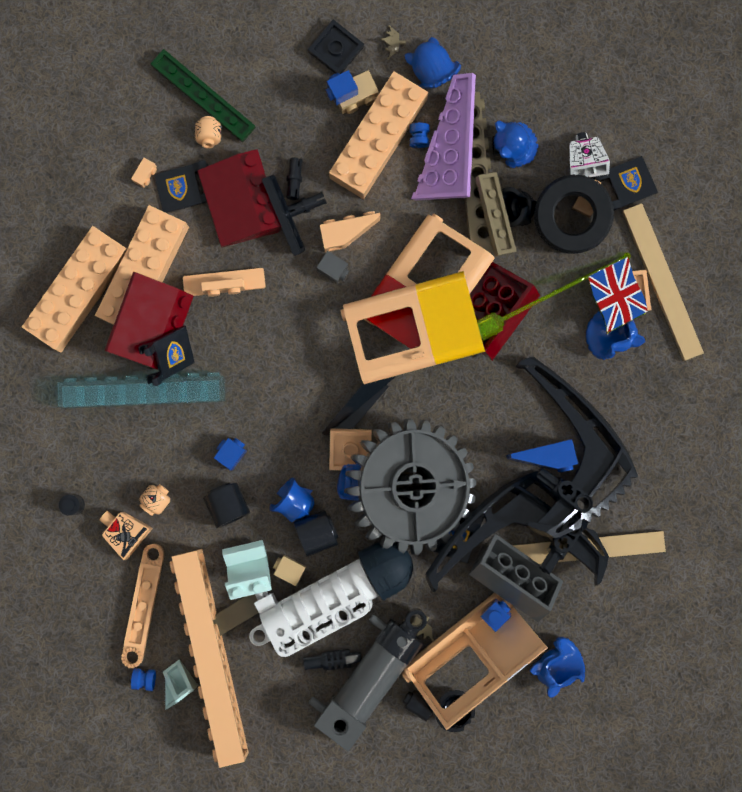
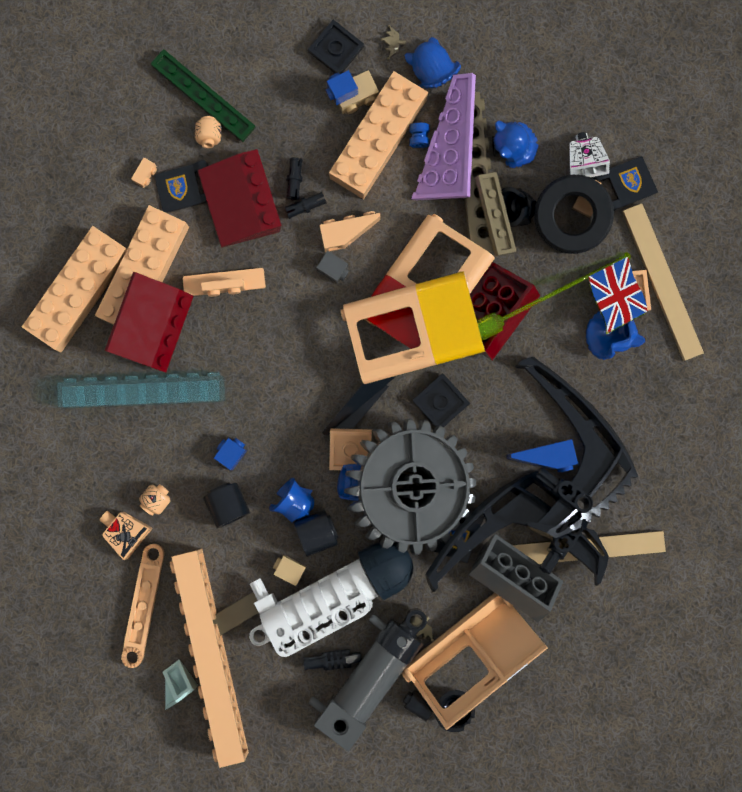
black brick [59,494,85,516] -> none
blue wheel [131,668,156,691] -> none
black flag [138,325,195,386] -> none
light aqua panel [222,540,272,600] -> none
black tile [262,174,305,256] -> none
blue brick [480,598,511,632] -> none
blue hair [529,637,585,698] -> none
none -> black plate [412,373,470,428]

